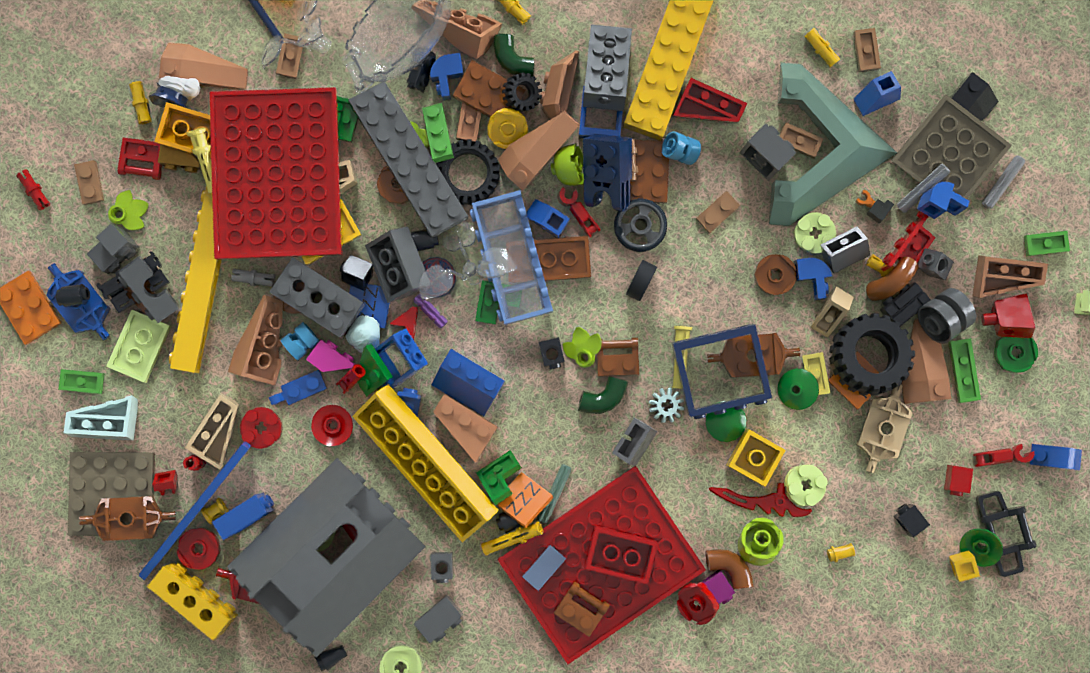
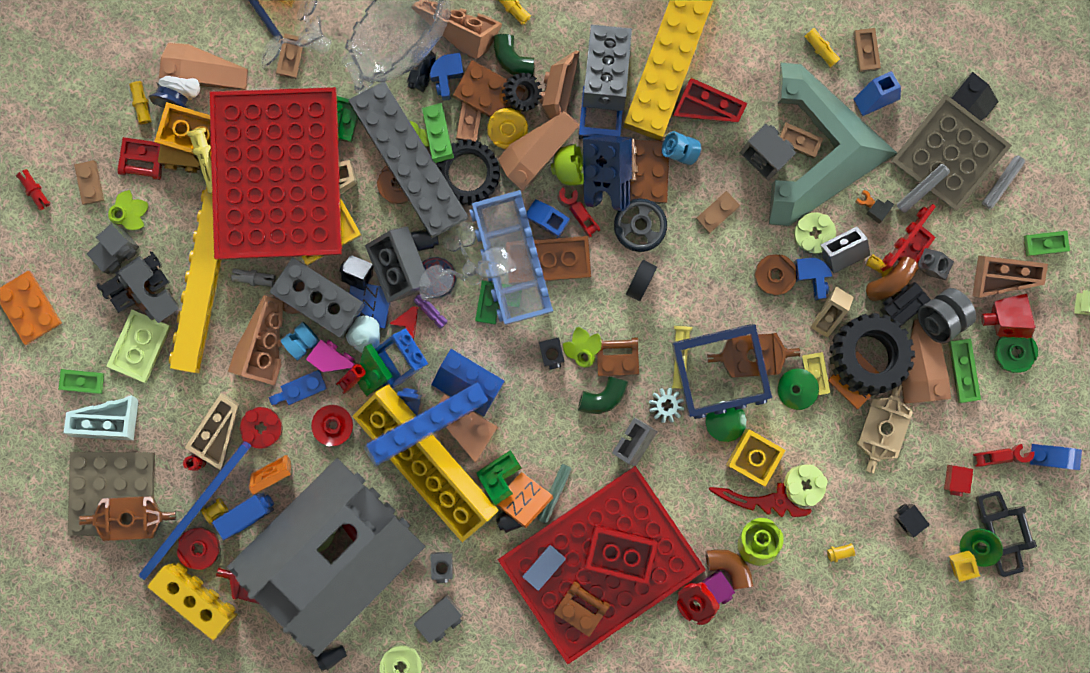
blue plate [46,263,111,341] -> none
black brick [56,284,90,307] -> none
red tile [152,470,178,496] -> none
yellow pin [481,522,543,555] -> none
blue brick [917,182,969,219] -> none
none -> orange tile [249,455,291,495]
none -> blue brick [364,382,488,467]

